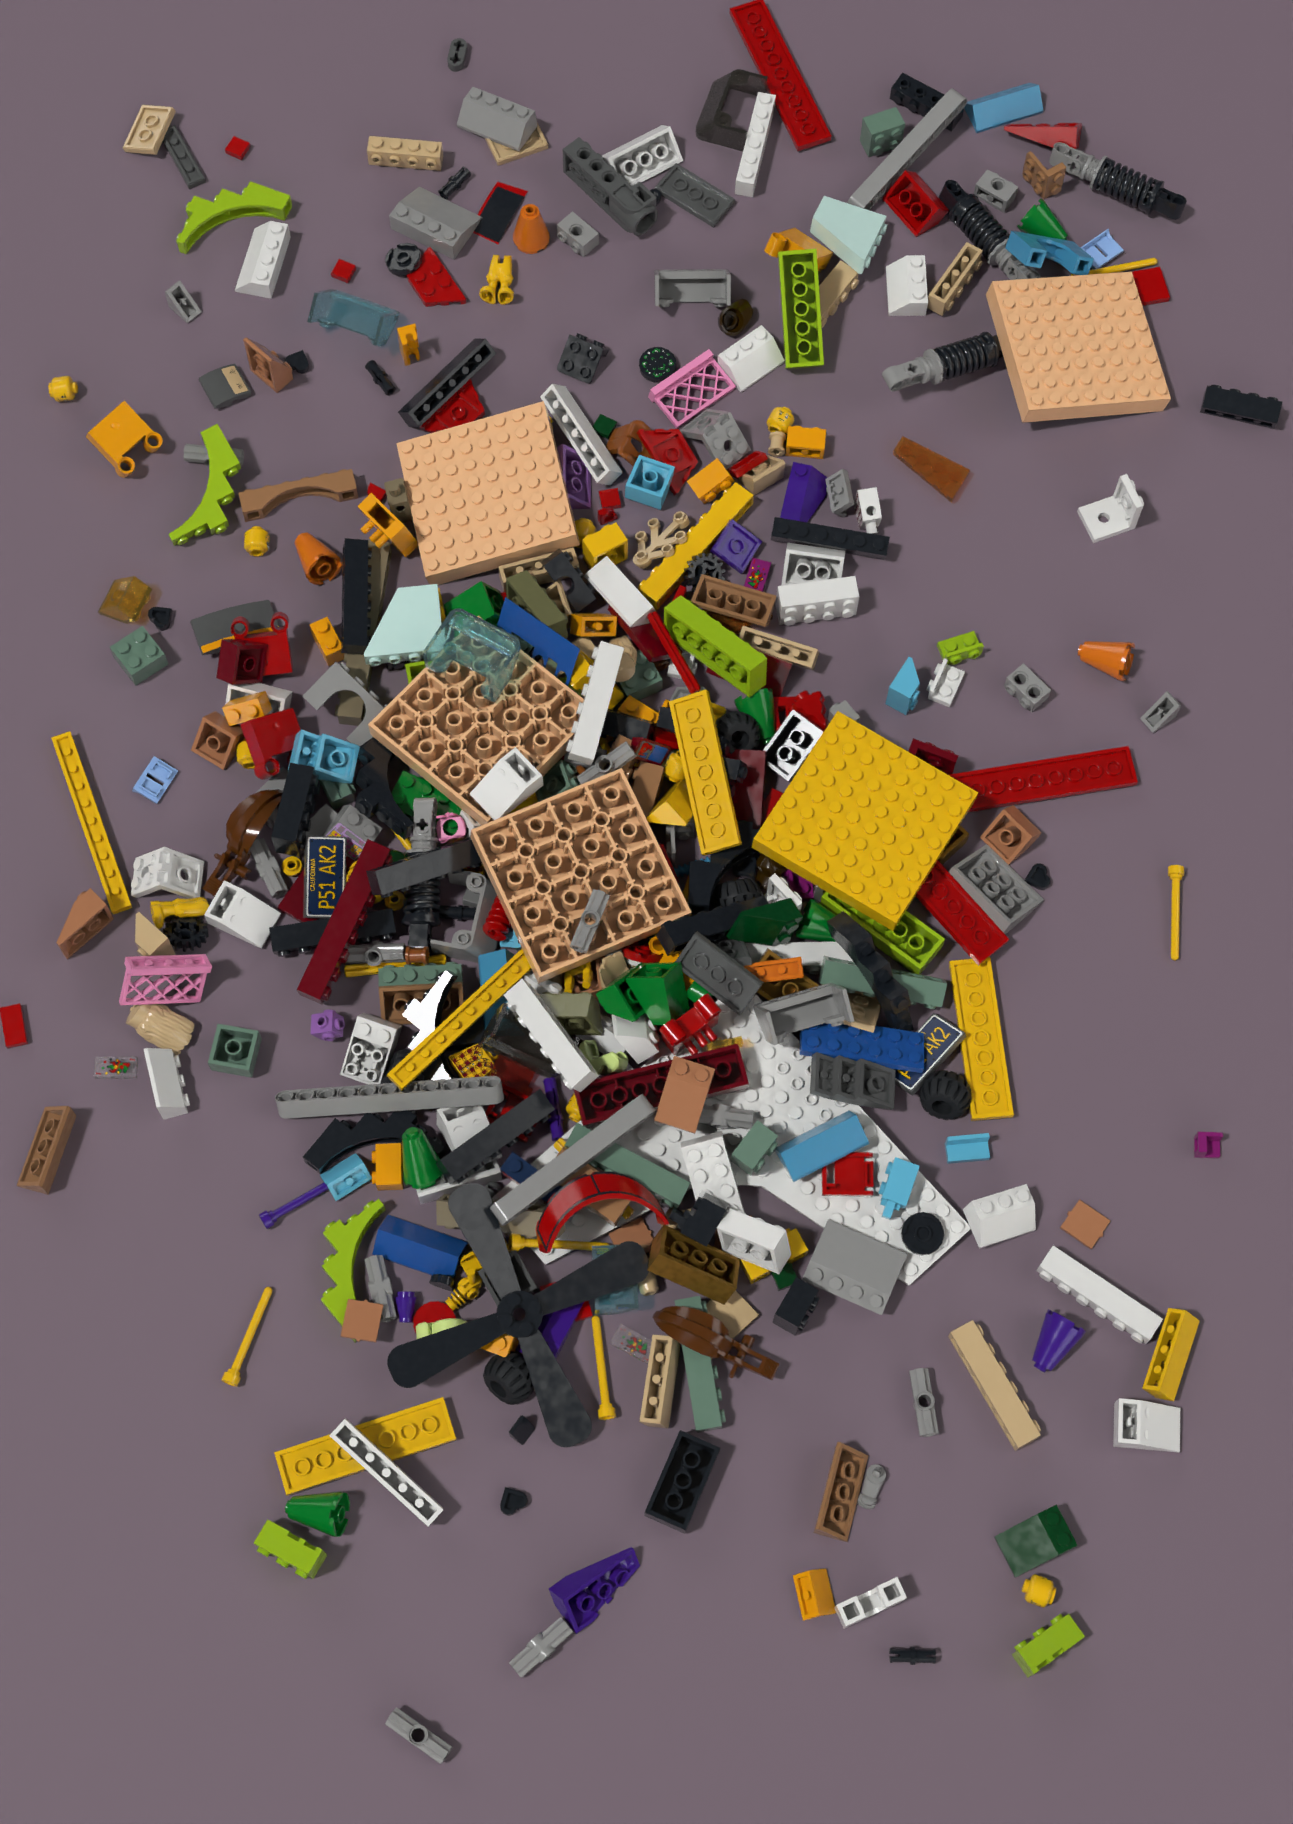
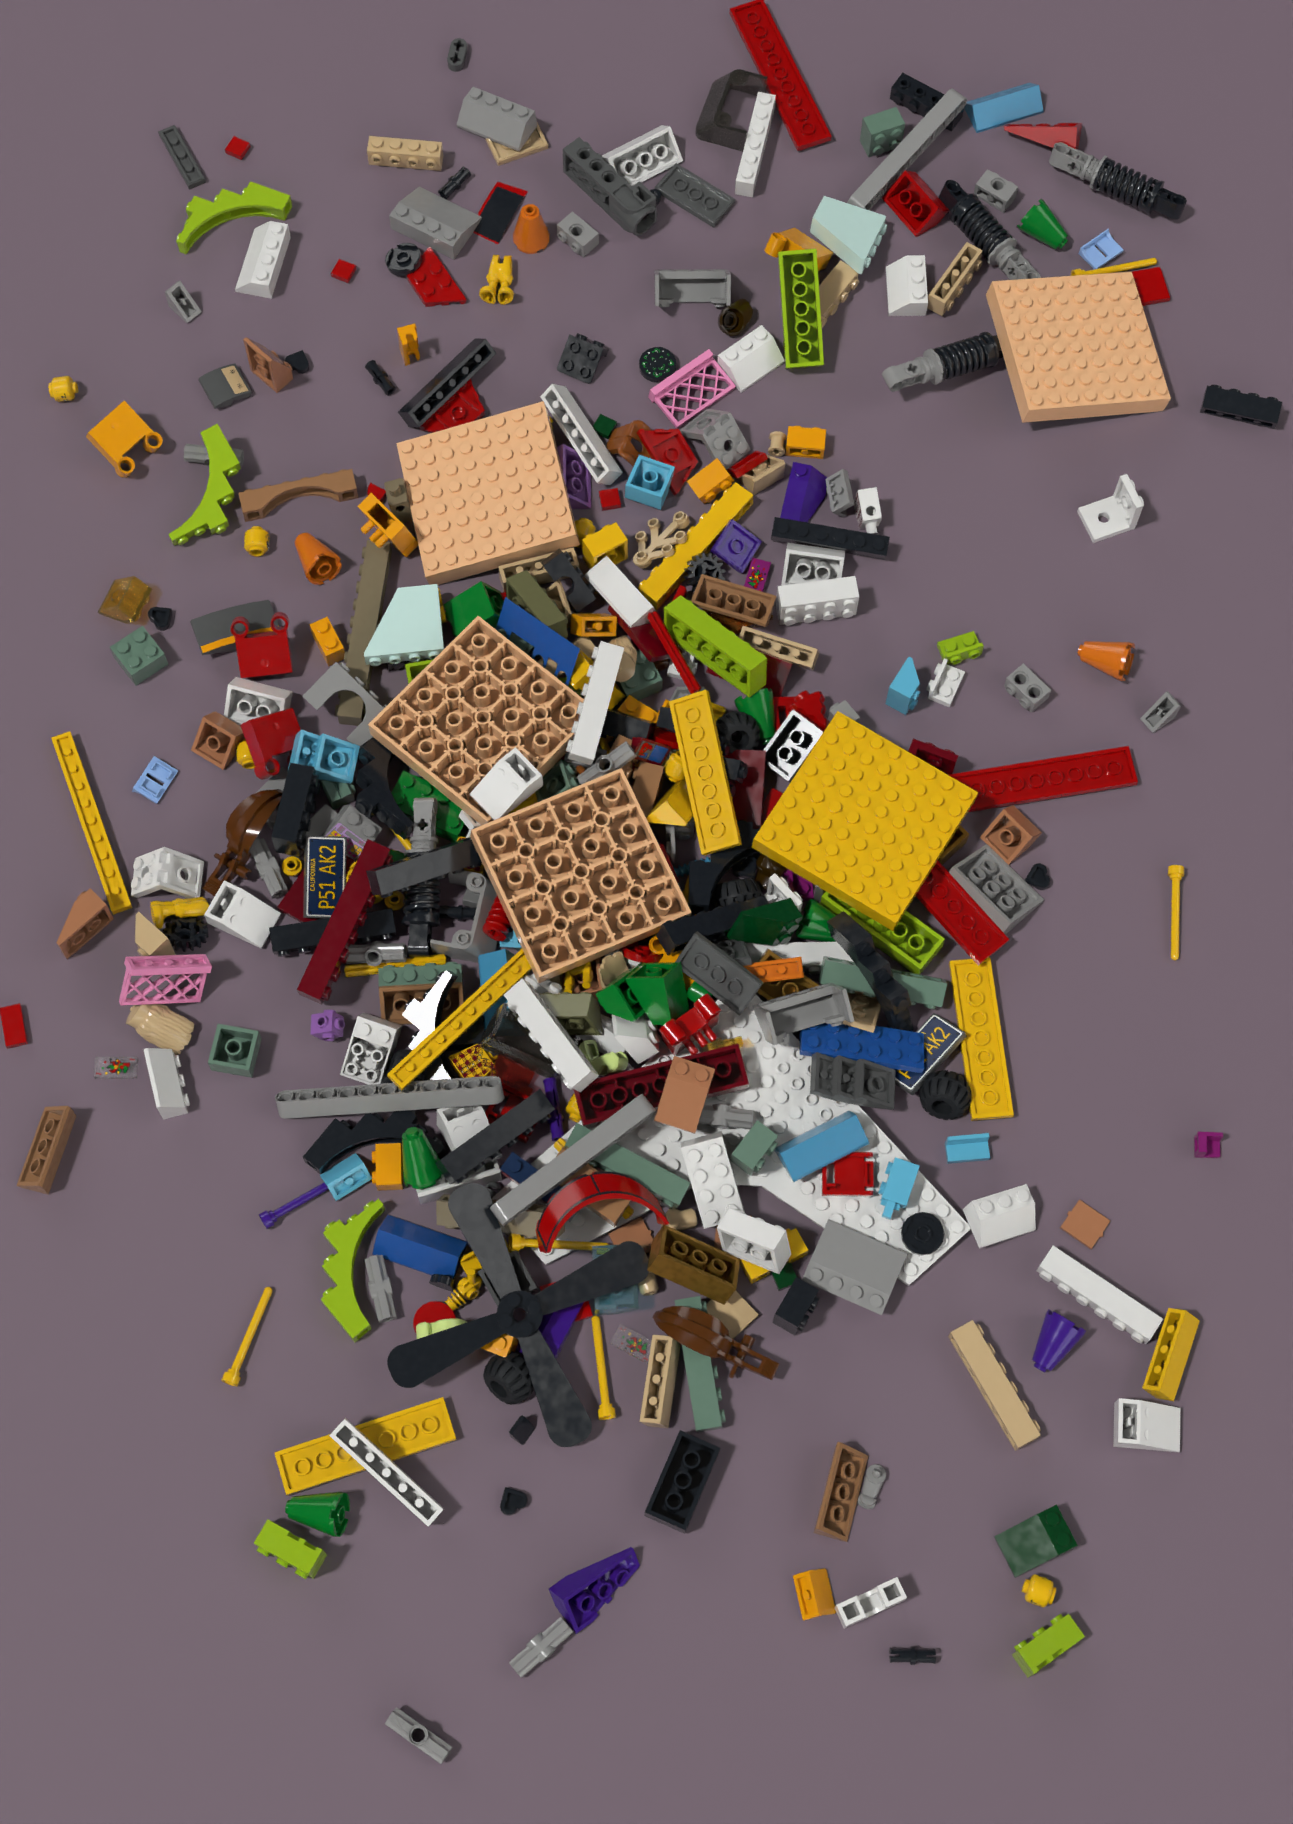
tan tile [123,105,176,155] -> none
dark red slope [216,639,268,685] -> none
light orange brick [222,691,272,726] -> none
clear light blue windscreen [307,289,400,346] -> none
black brick [341,538,372,655] -> none
nougat piece [341,1299,384,1343] -> none
dark purple cone [395,1291,417,1323] -> none
dark orange bush [405,946,430,965] -> none
clear light blue windscreen [423,608,521,703] -> none
bright pink piece [436,812,467,844] -> none
light grey piece [570,889,610,953] -> none
red tile [598,508,618,525] -> none
black hinge [669,1192,728,1247] -> none
yellow head [766,407,795,434] -> none
clear orange wing [893,436,970,502] -> none
light grey piece [909,1368,939,1437] -> none
dark azure arch [1005,230,1094,275] -> none
medium nougat bracket [1022,151,1066,200] -> none

